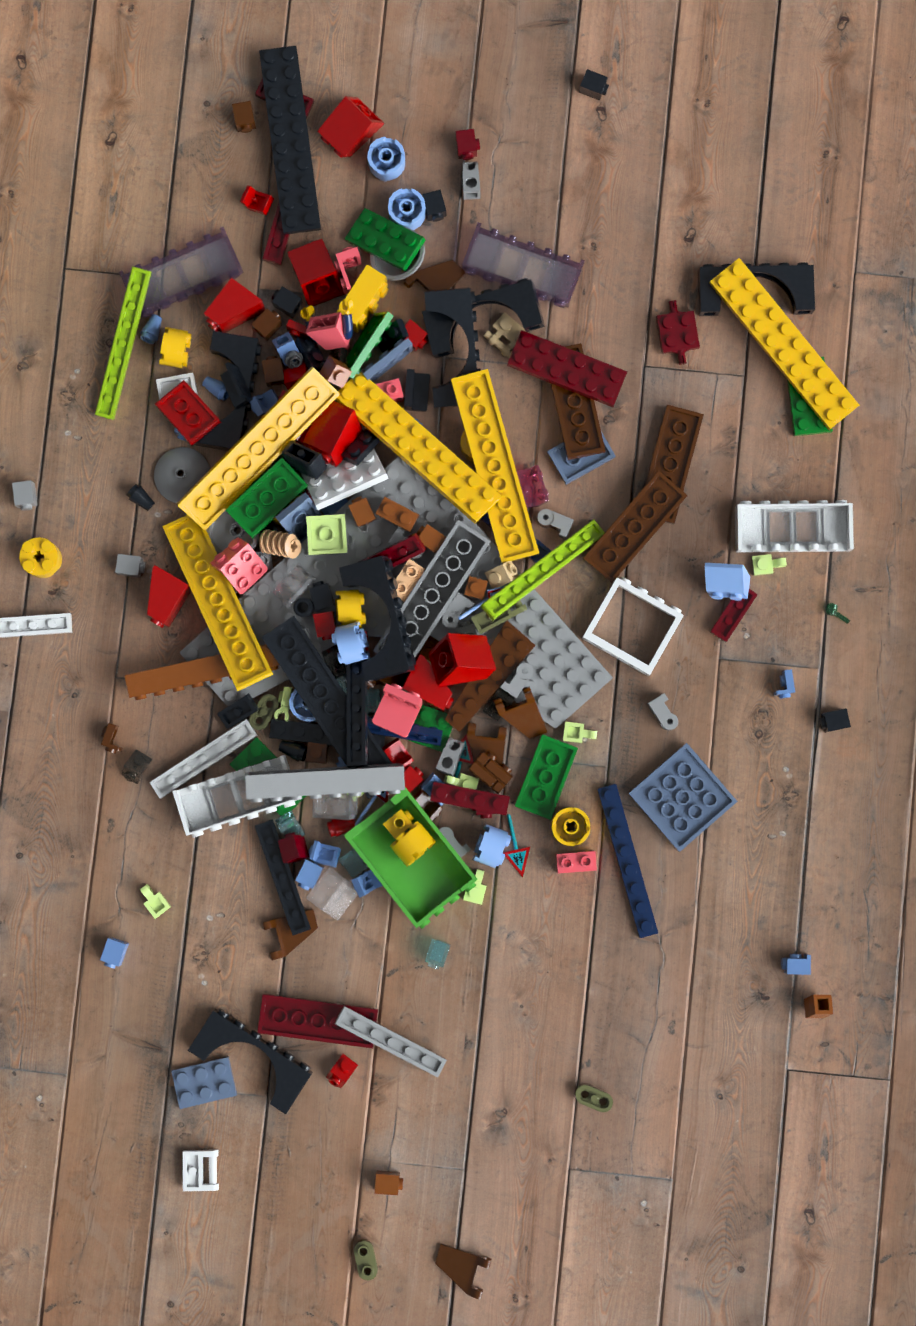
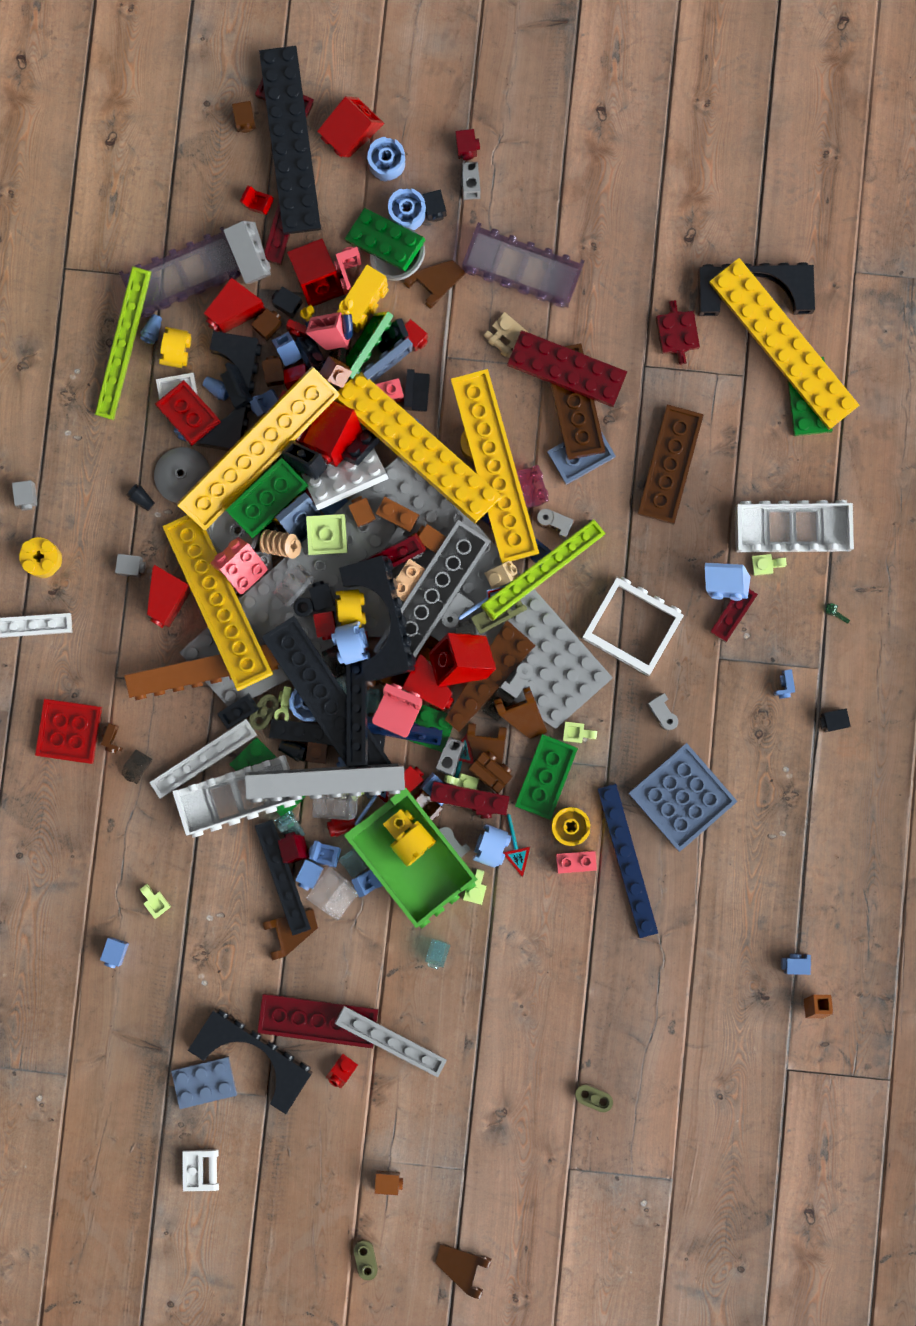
dark grey plate [285,350,303,369] -> none
red bracket [382,738,414,770] -> none
black arch [422,278,545,358] -> none
black arch [424,287,481,408] -> none
dark orange brick [464,576,488,600] -> none
black brick [579,69,609,101] -> none
reddish brown plate [583,470,688,583] -> none
none -> red plate [35,699,102,764]
none -> light grey wedge [223,221,271,284]

